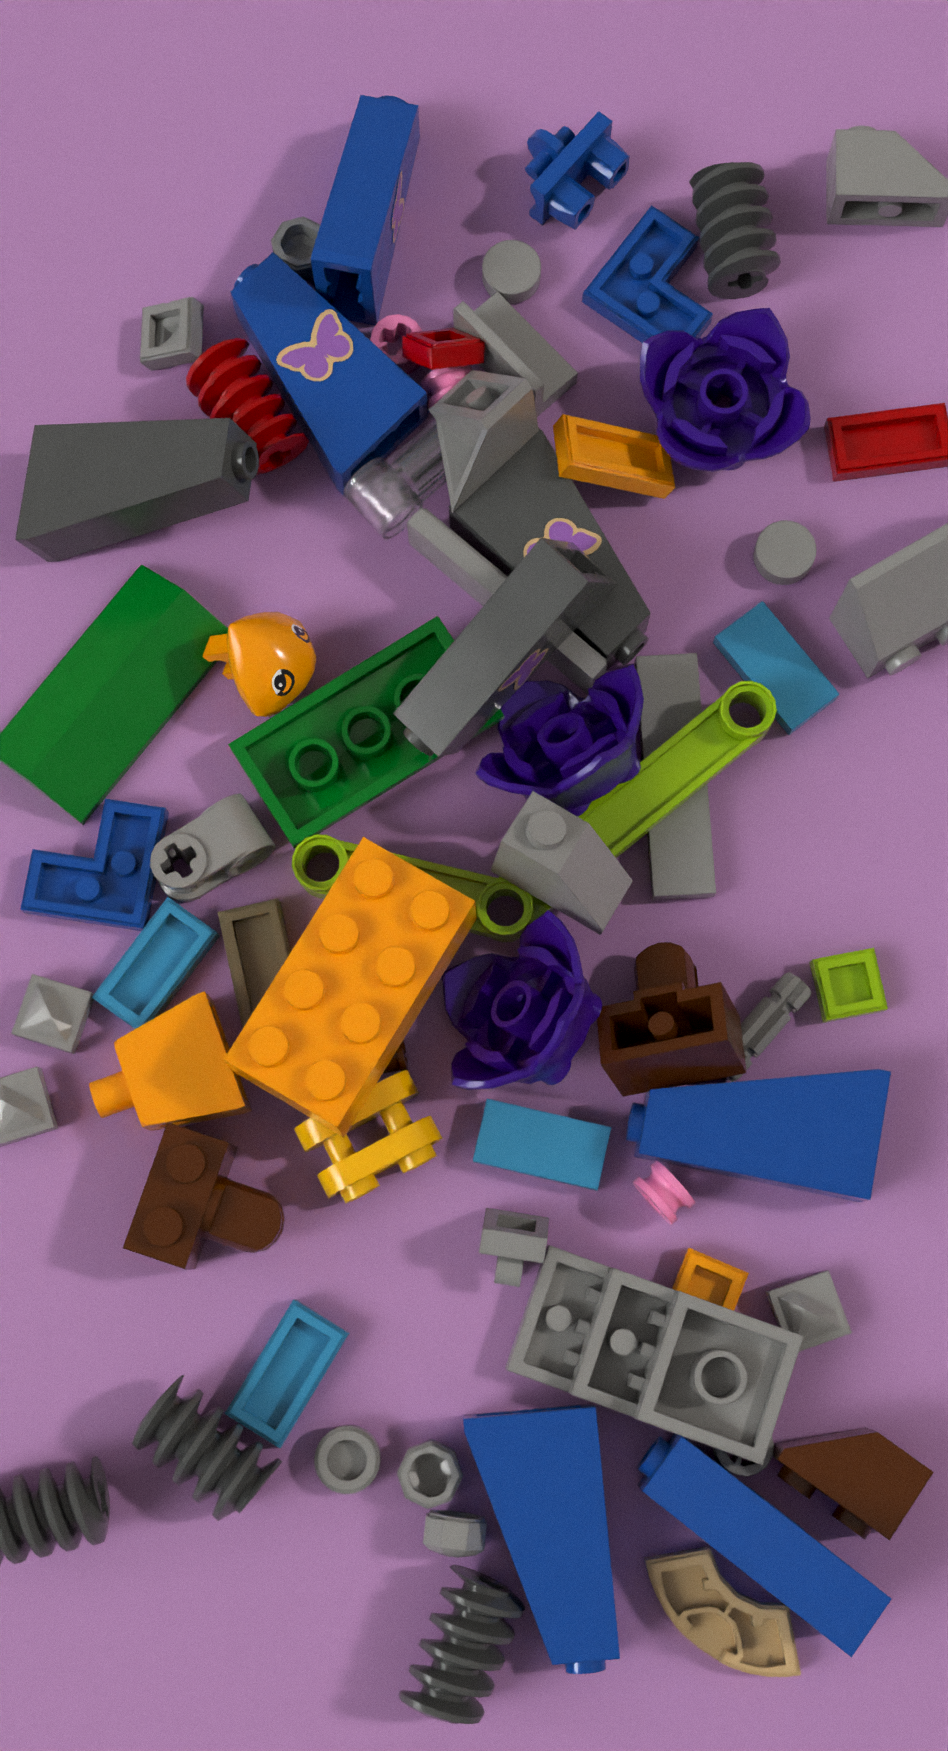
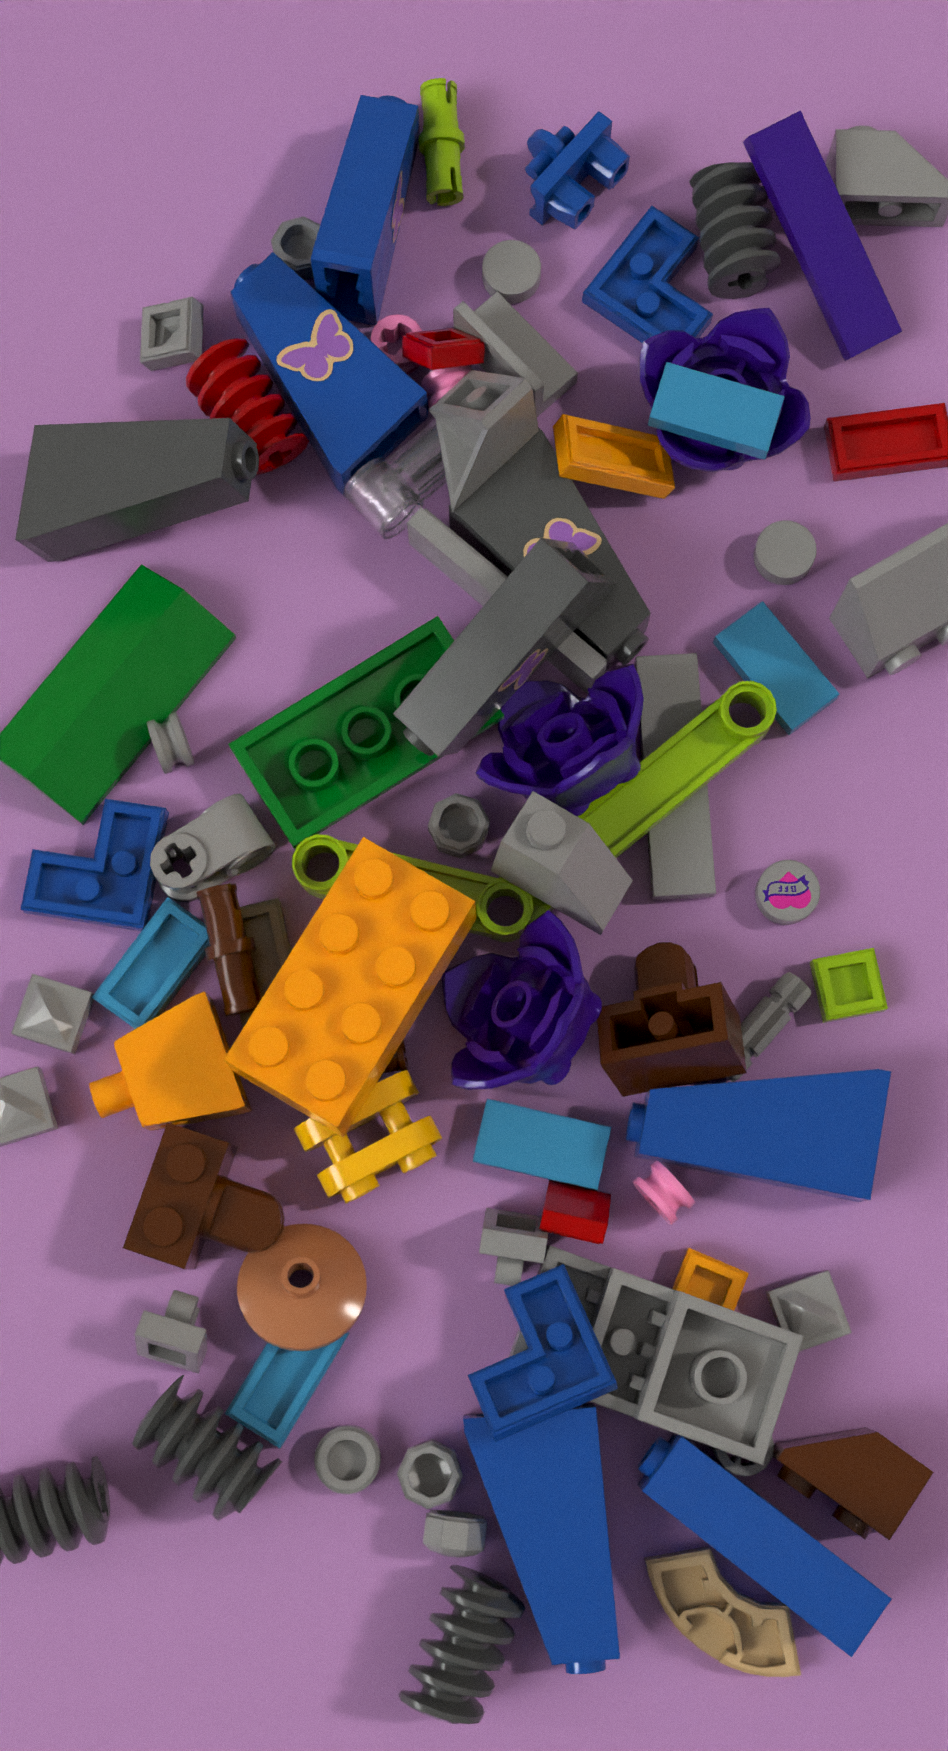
light orange piece [202,611,316,717] -> none
none -> light grey tile [134,1290,207,1374]
none -> light grey bush [147,712,194,774]
none -> reddish brown pin [196,883,262,1017]
none -> nougat dish [237,1224,367,1351]
none -> lime pin [419,78,465,206]
none -> light grey tile [428,793,490,859]
none -> blue tile [468,1264,618,1442]
none -> red tile [539,1180,611,1244]
none -> dark azure tile [647,362,785,460]
none -> dark purple tile [743,110,902,361]
none -> light grey tile [755,860,820,925]

